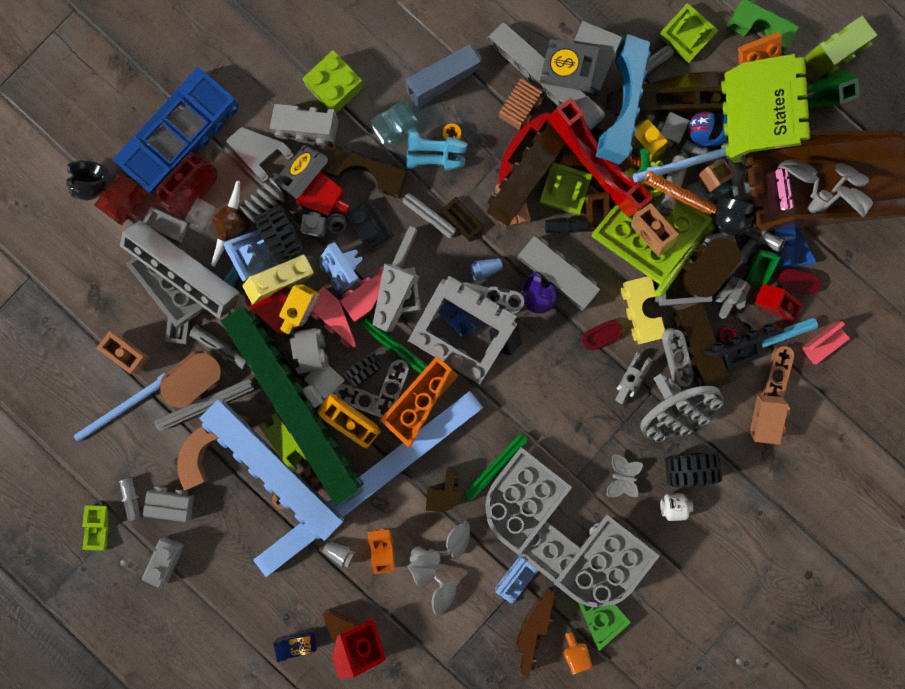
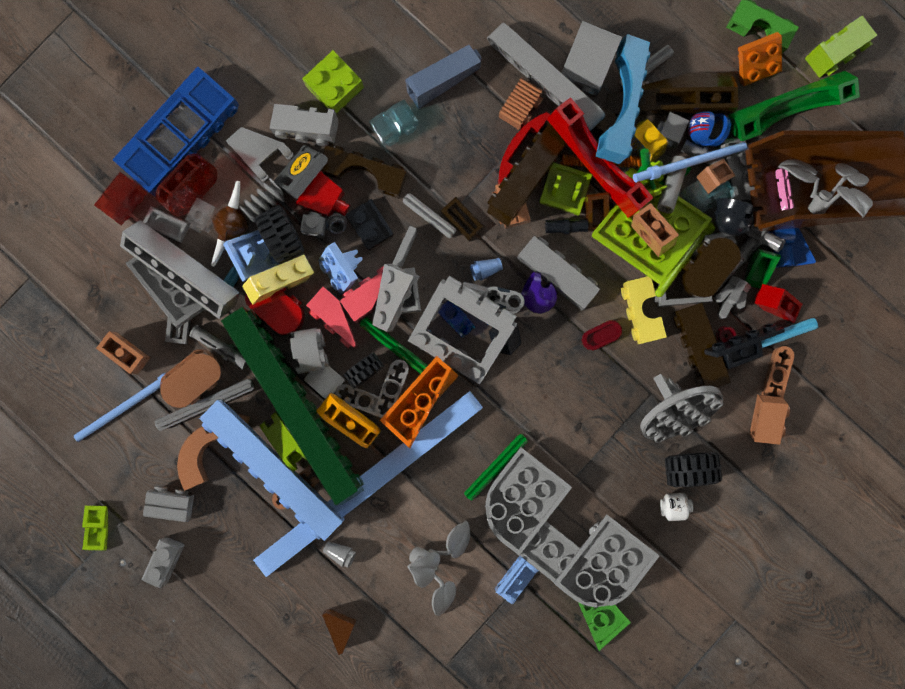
black helmet [66,160,109,201] -> none
light grey axle [119,478,141,521] -> none
clear blue leg [273,632,317,662] -> none
yellow torso [279,284,321,335] -> none
light grey tile [303,385,324,408] -> none
red slope [332,619,386,679] -> none
orange brick [368,529,395,574] -> none
medium azure piece [406,129,467,170] -> none
dark brown brick [426,468,462,512] -> none
light orange bush [442,123,461,141] -> none
reddish brown slope [515,588,557,677] -> none
dark grey container [540,39,600,92] -> none
orange piece [563,632,593,675] -> none
light grey piece [606,454,643,498] -> none
light grey hinge [615,352,654,405] -> none
orange piece [645,171,717,215] -> none
lime plate [658,3,718,63] -> none
light grey beam [662,328,694,387] -> none
lime hinge [721,54,810,163] -> none
dark red tile [777,269,821,295] -> none
coral panel [801,321,850,364] -> none

